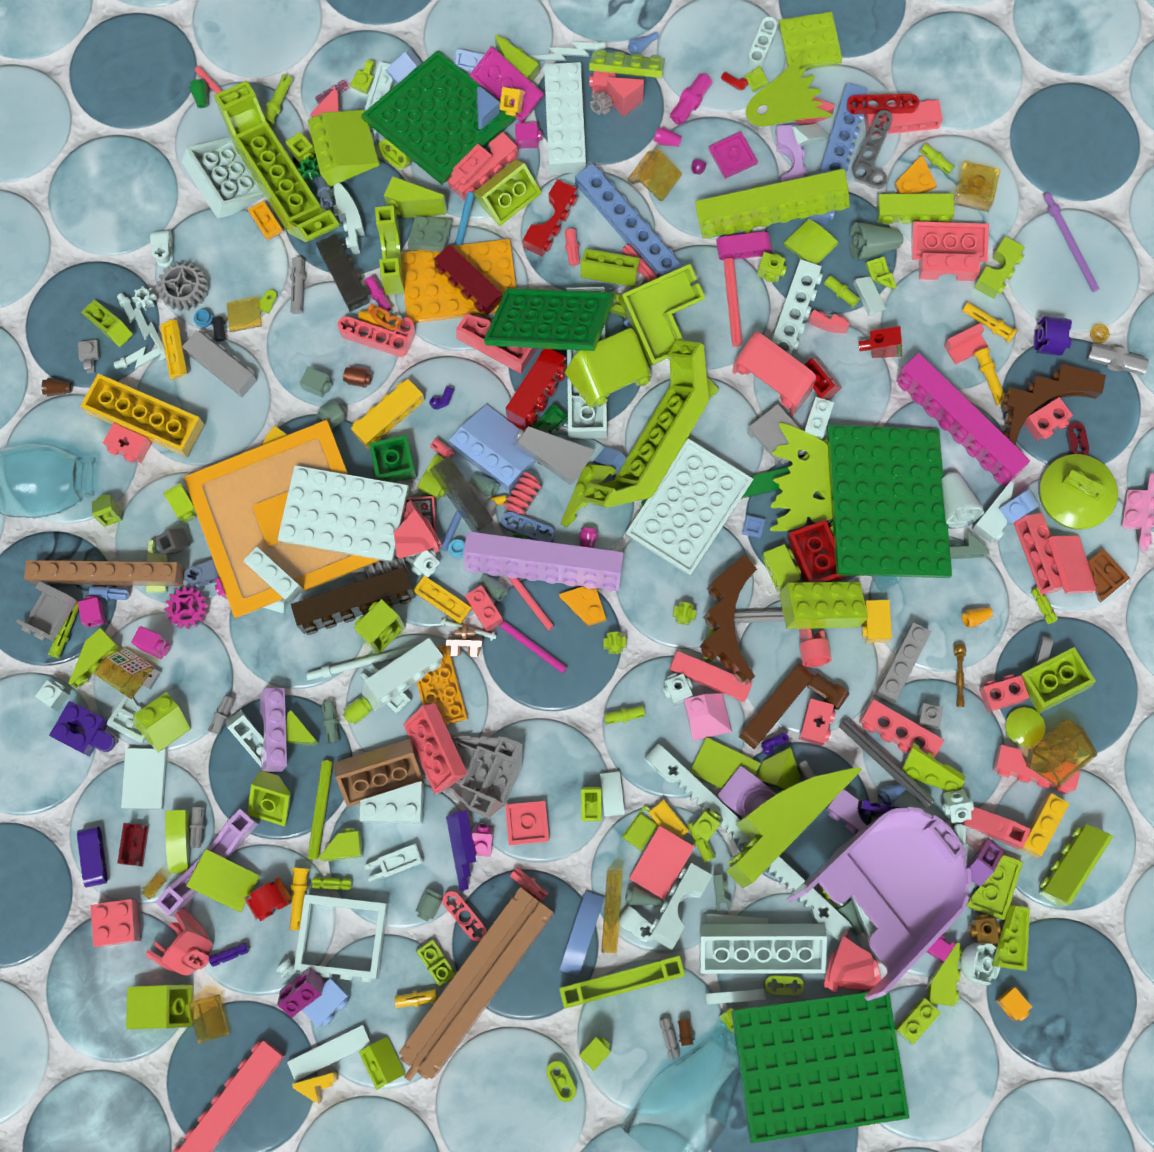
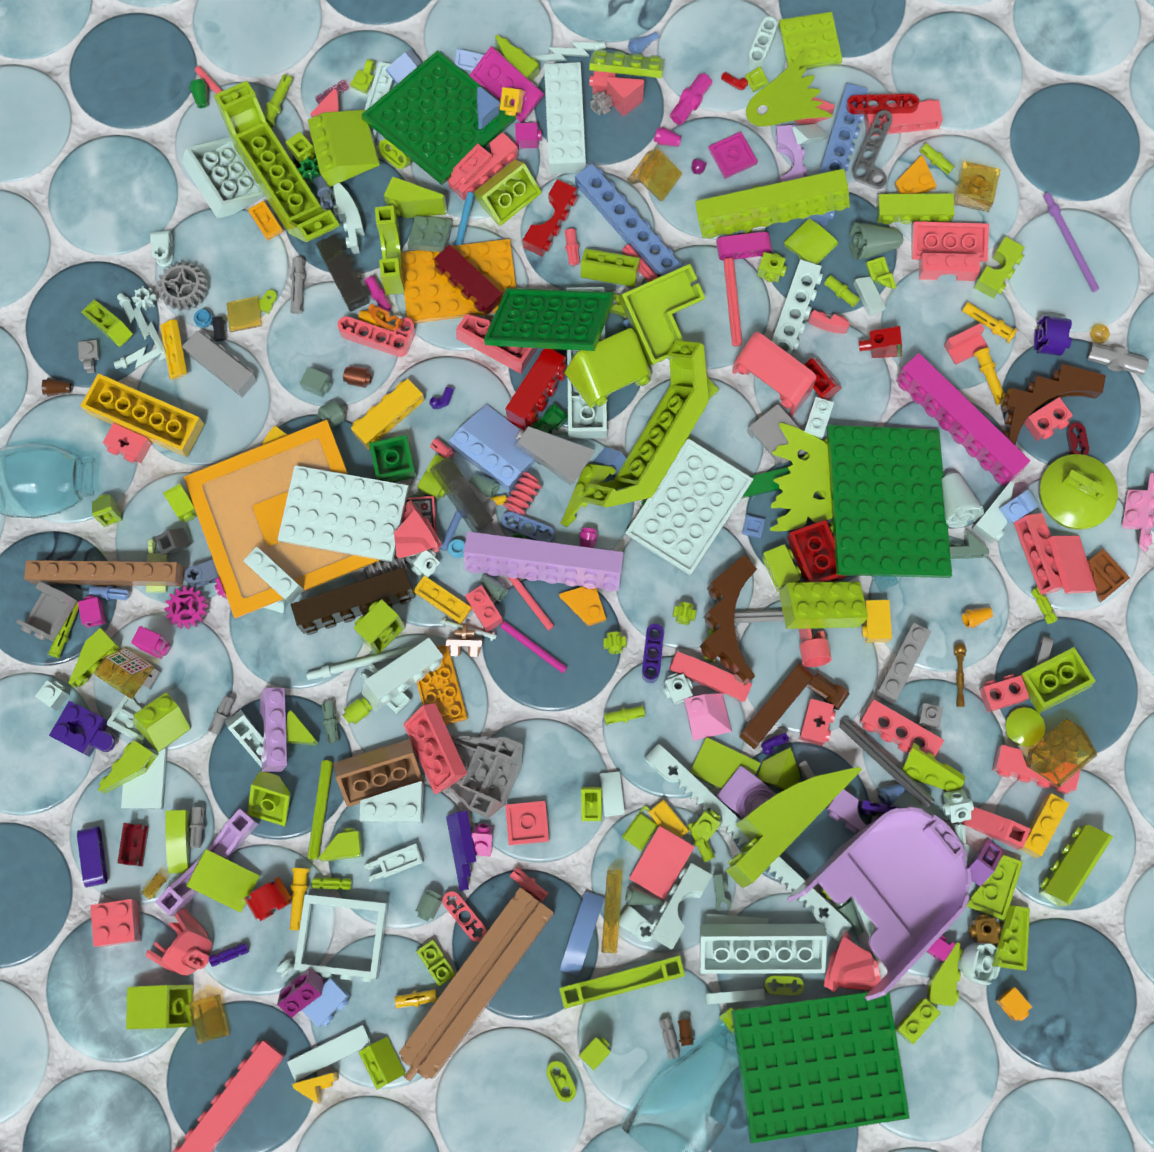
none -> lime slope [98,740,158,794]
none -> dark purple beam [642,624,664,683]

